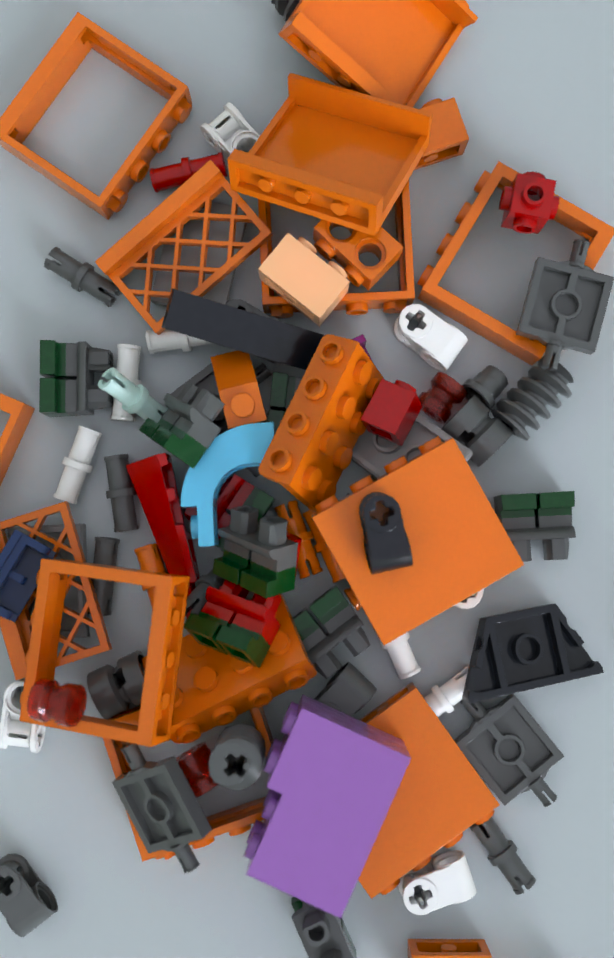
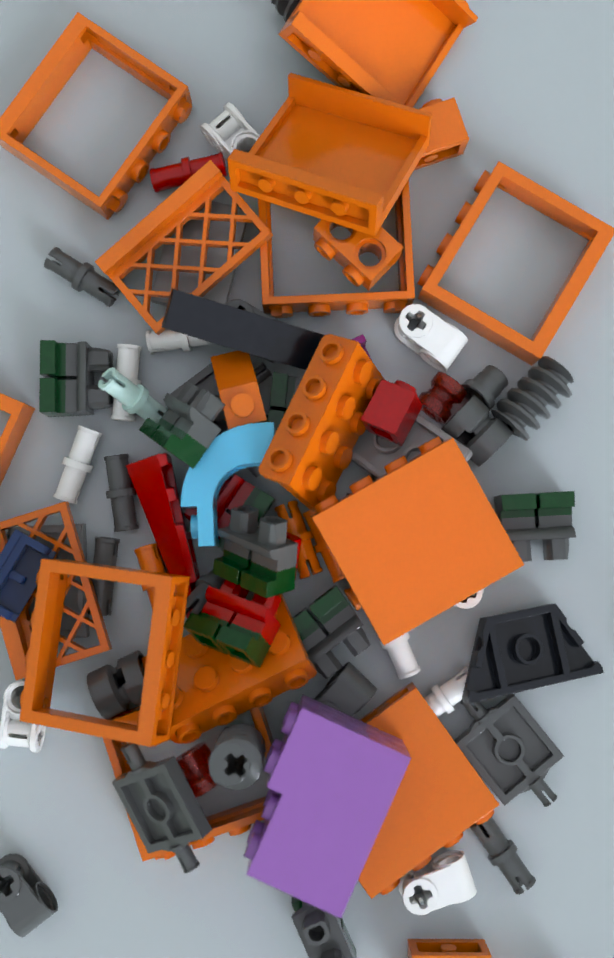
clear red wheel [27,678,87,727] -> none
light nougat brick [258,233,350,327] -> none
black piece [359,492,413,575] -> none
red brick [499,172,559,234] -> none
dark grey plate [516,239,614,371] -> none

